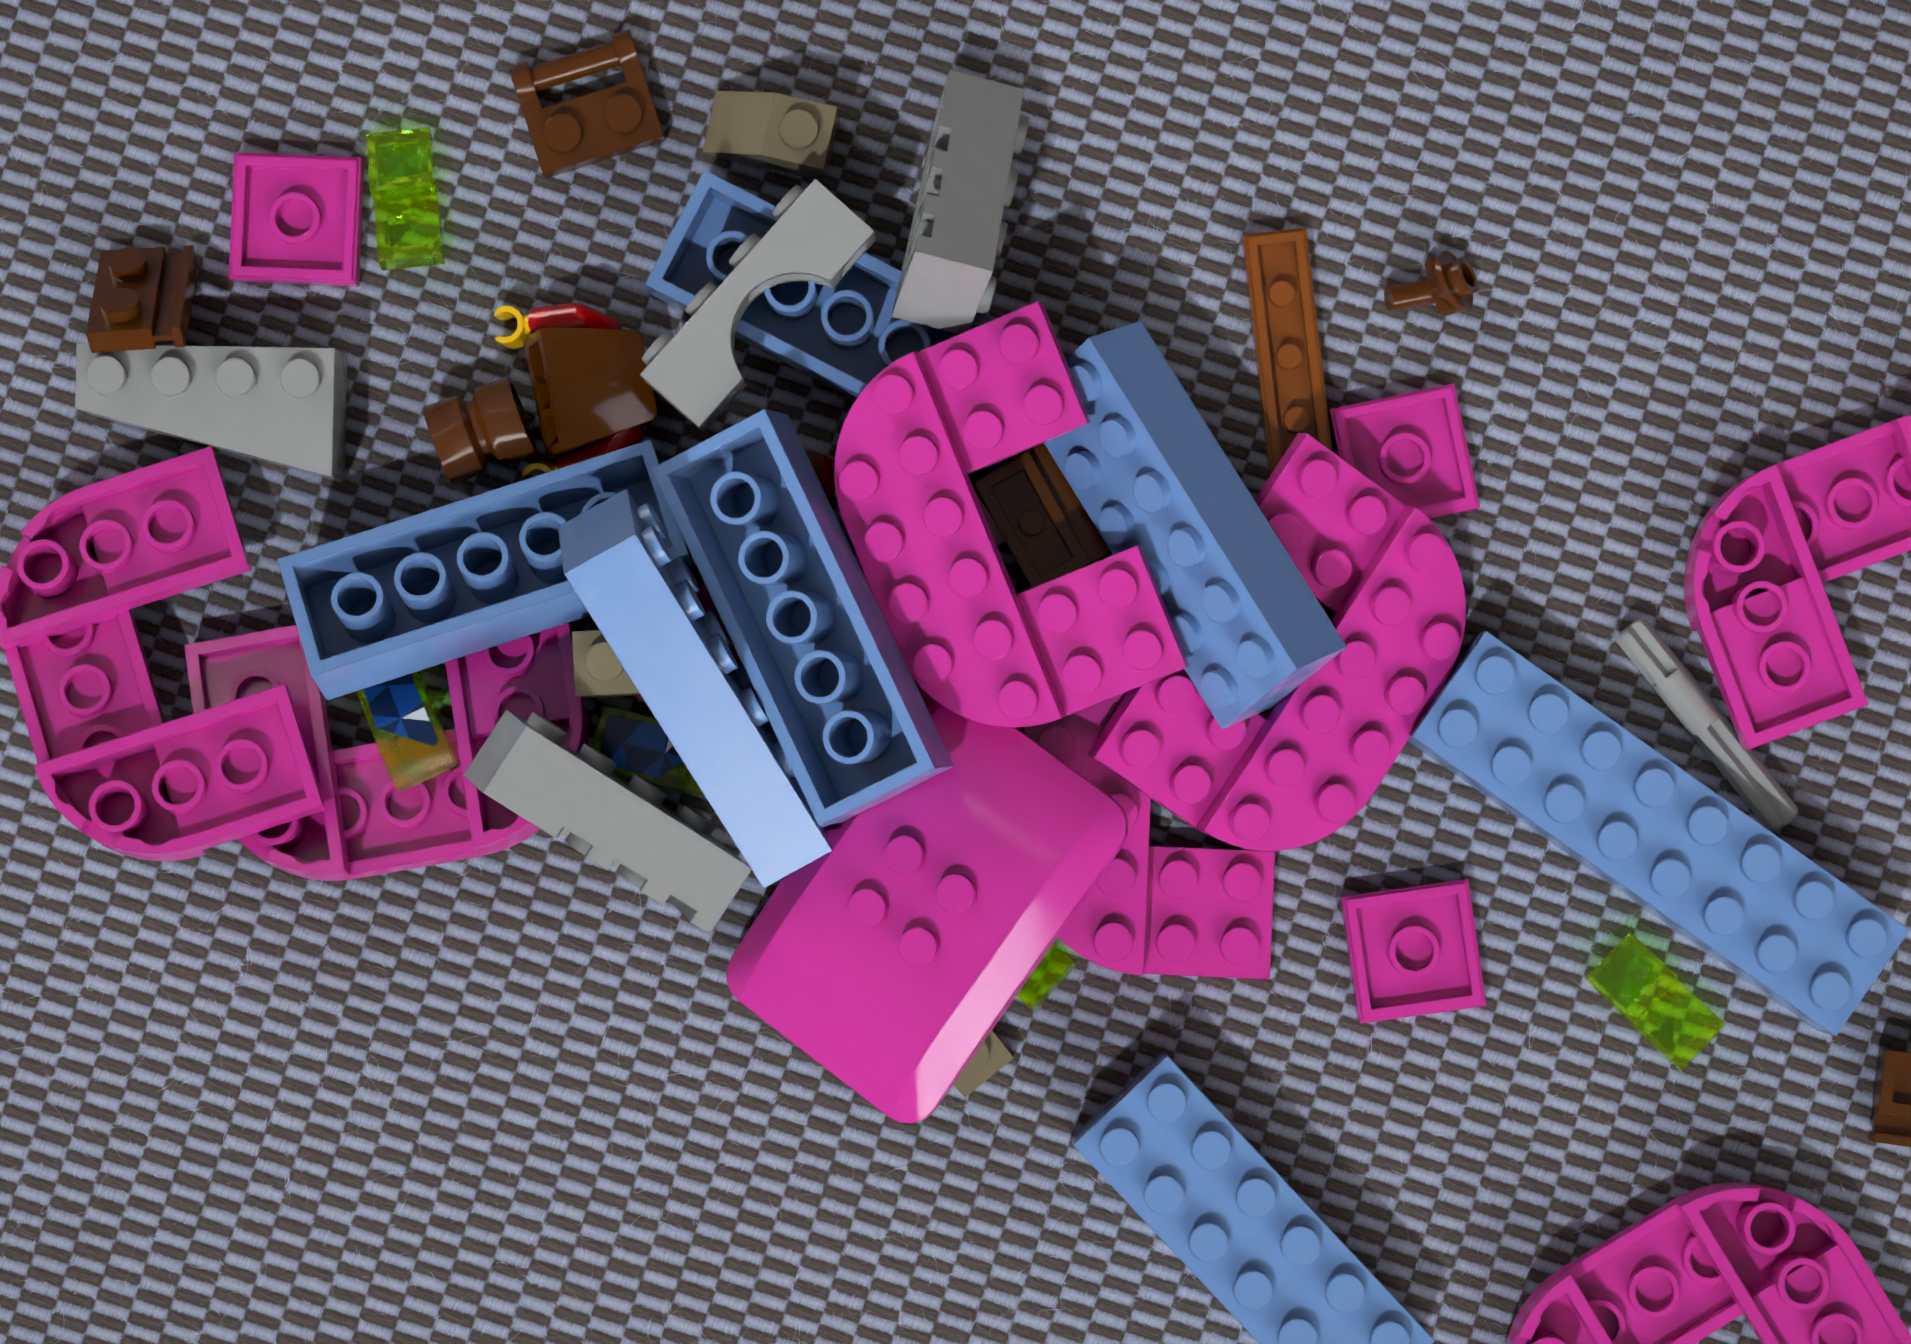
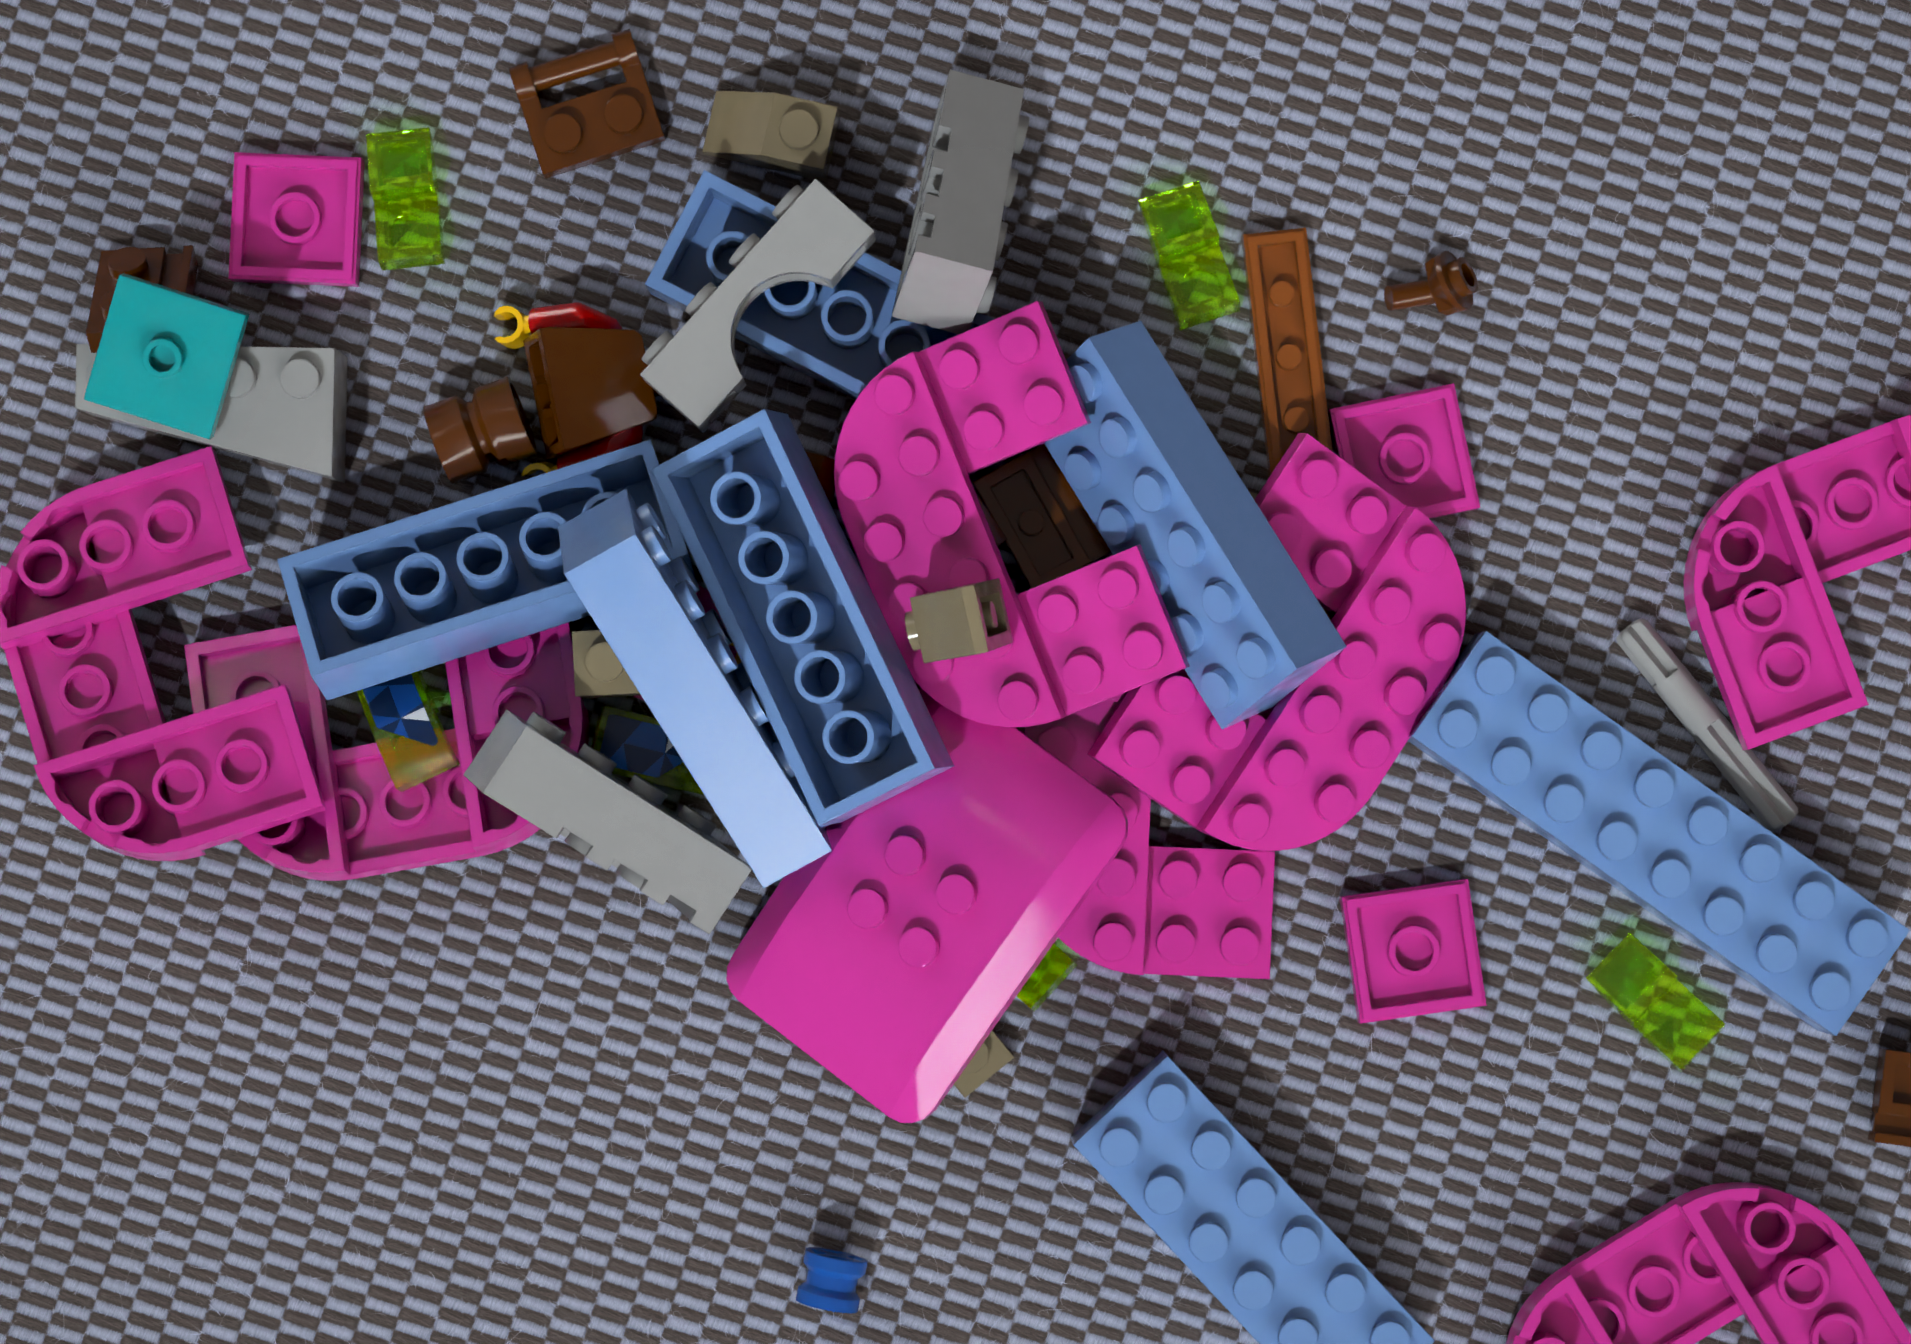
none -> teal plate [84,273,250,440]
none -> blue wheel [796,1247,868,1313]
none -> dark tan slope [905,578,1013,663]
none -> clear neon green slope [1139,180,1240,330]

